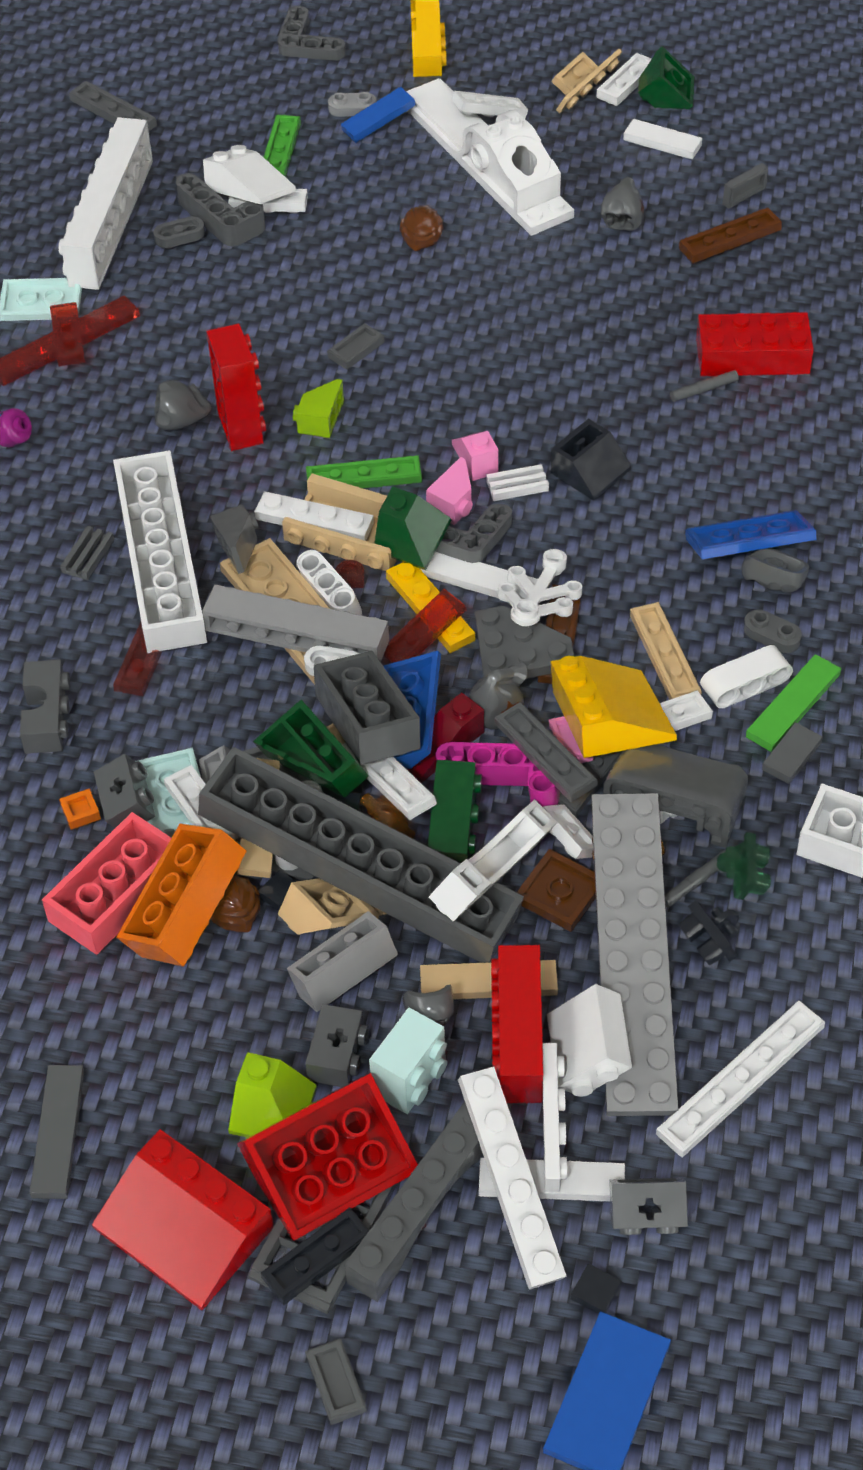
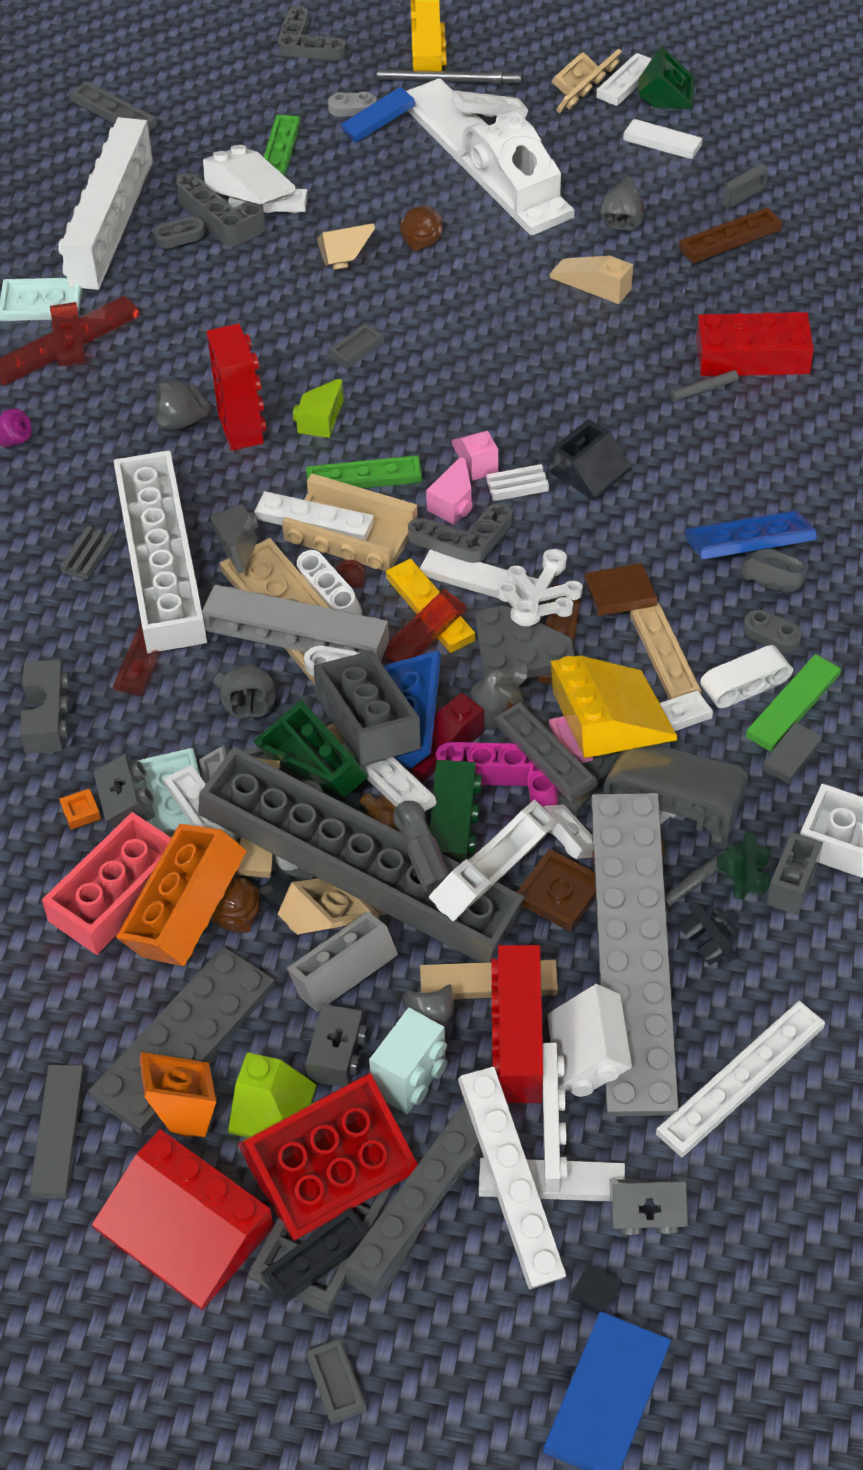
dark green slope [374,486,452,570] -> none
none -> dark grey plate [88,946,276,1135]
none -> orange slope [139,1052,216,1137]
none -> dark grey piece [213,664,276,719]
none -> tan slope [317,223,375,270]
none -> flat silver bar [377,70,522,86]
none -> dark grey piece [393,800,450,894]
none -> tan slope [550,256,633,304]
none -> reddish brown tile [584,563,657,616]
none -> dark grey brick [767,832,823,916]

